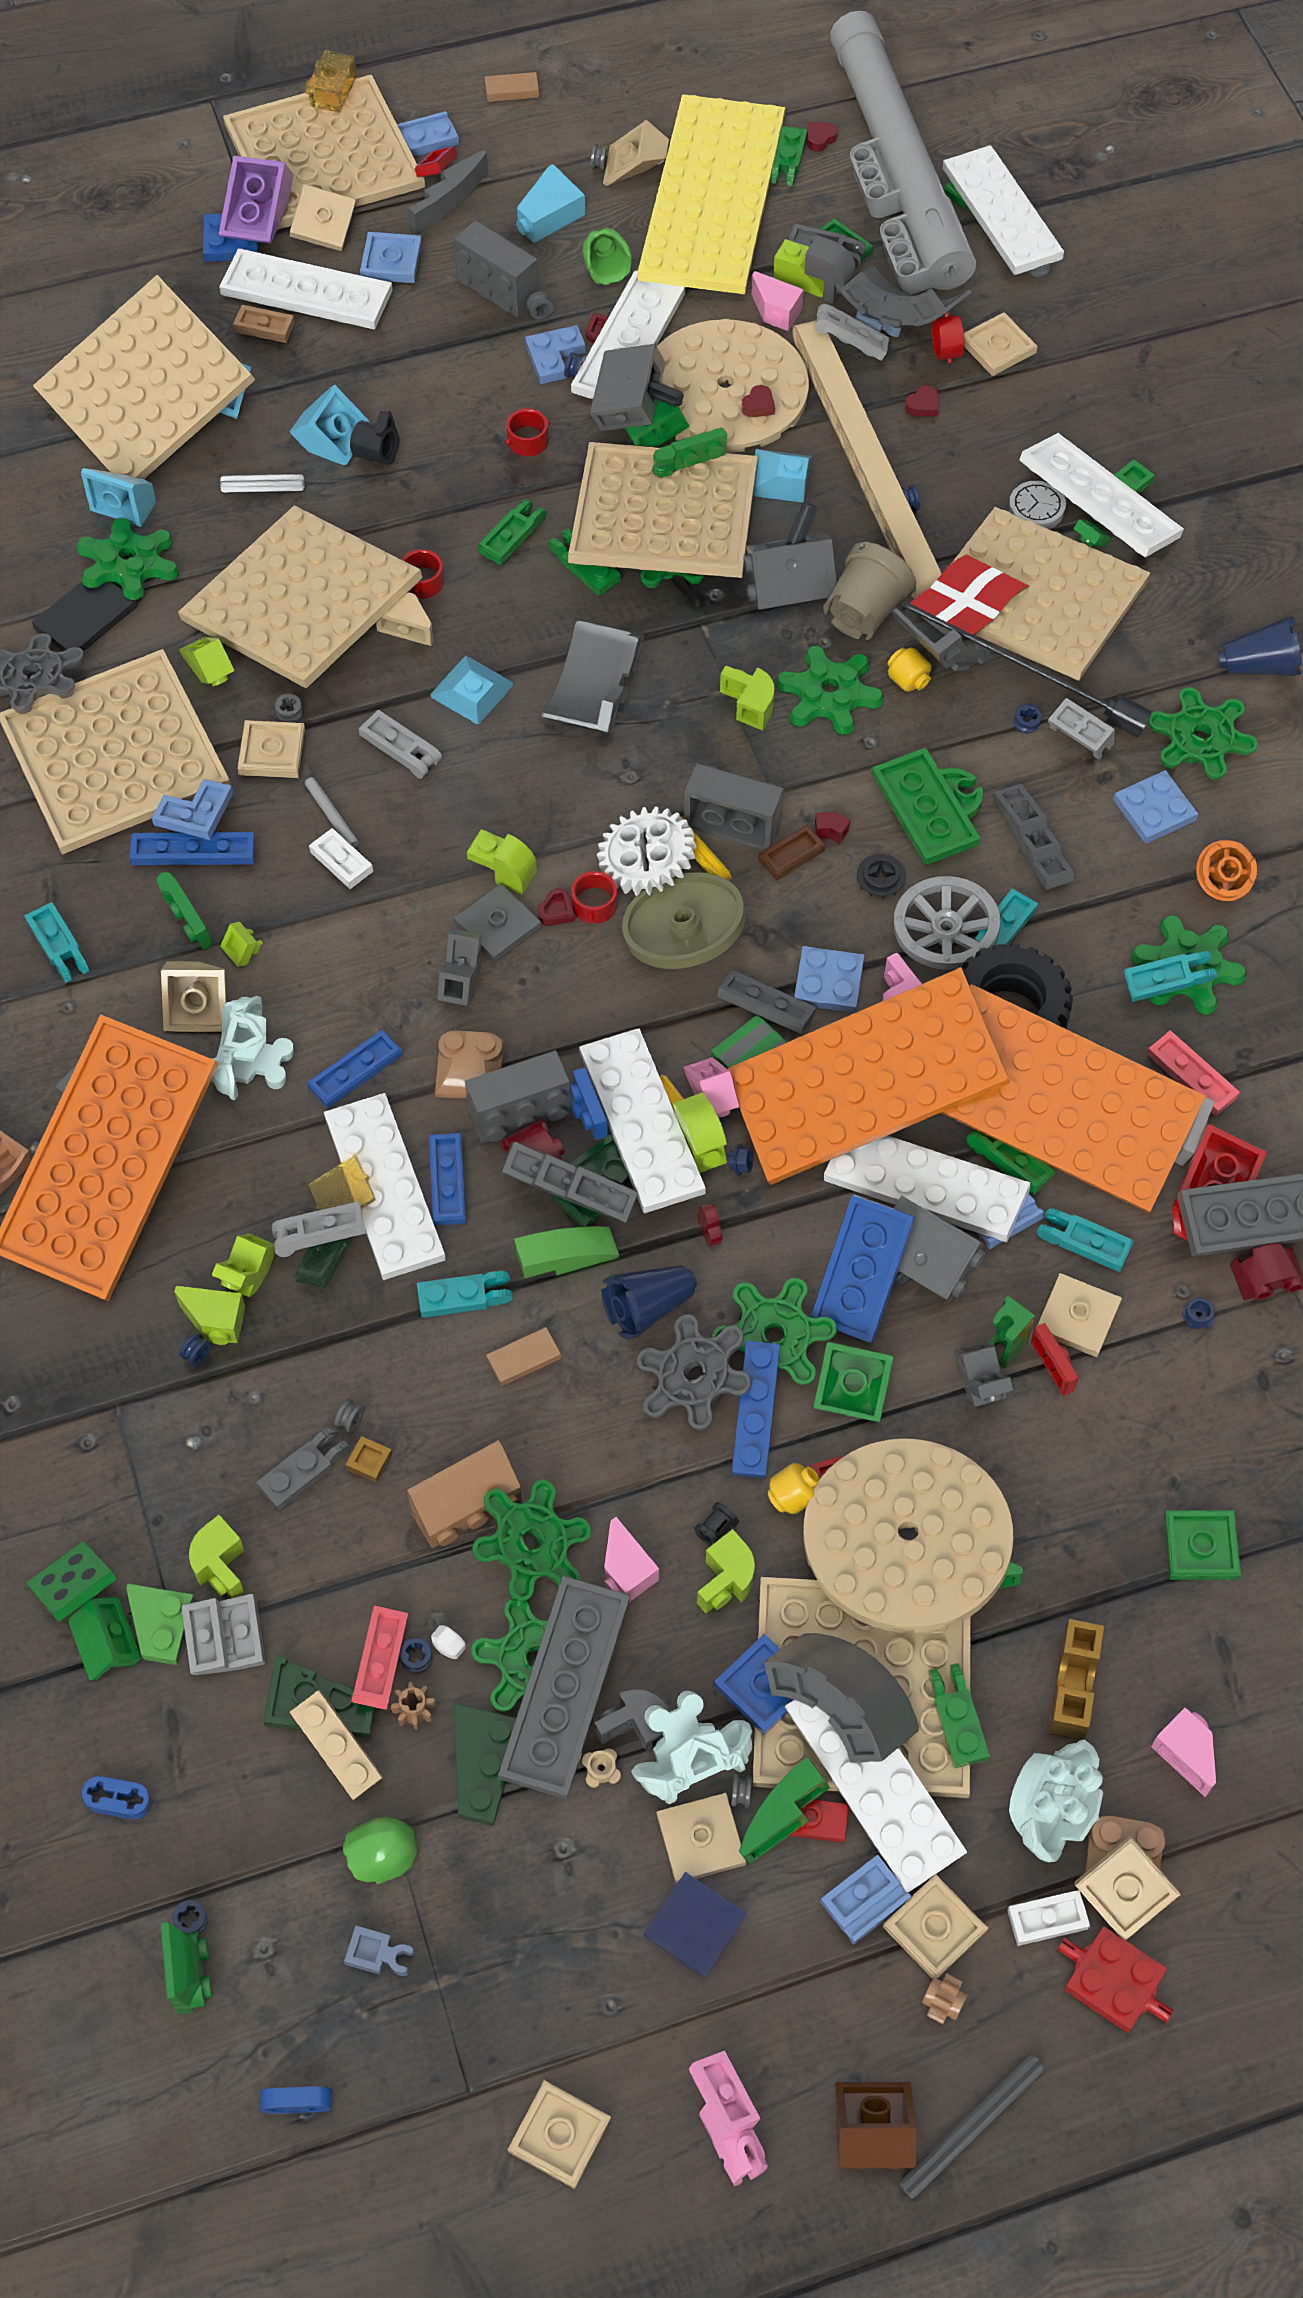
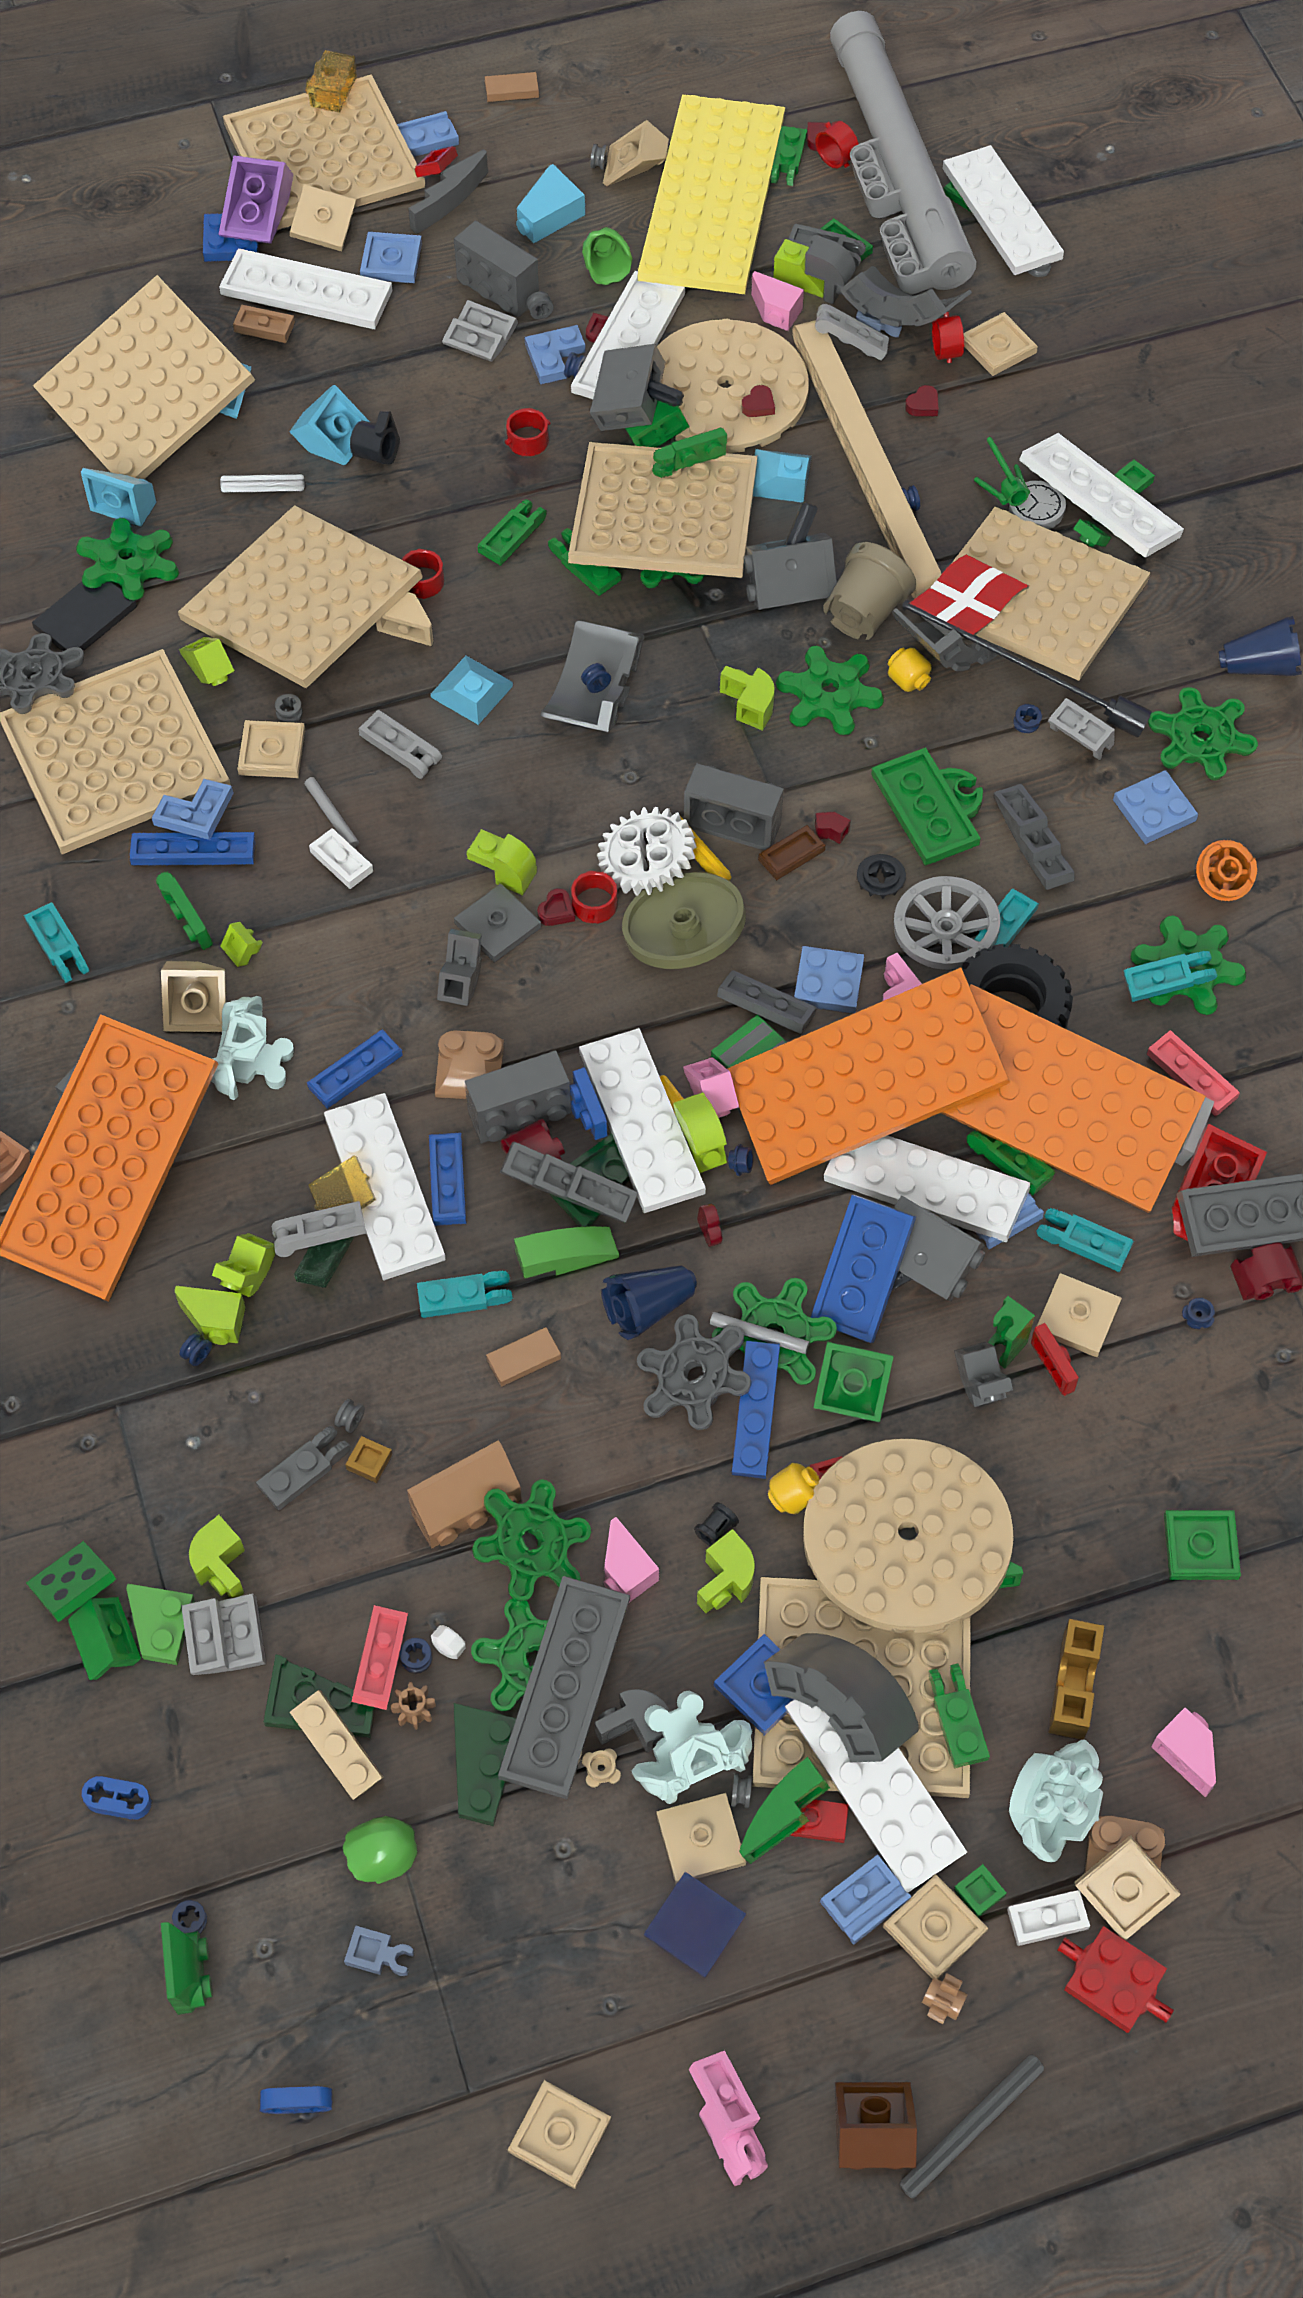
none -> light grey slope [442,300,518,362]
none -> dark blue bush [581,663,611,693]
none -> light grey bar [710,1312,810,1354]
none -> red piece [815,121,859,168]
none -> green plate [954,1864,1007,1918]
none -> green plant [974,437,1030,506]

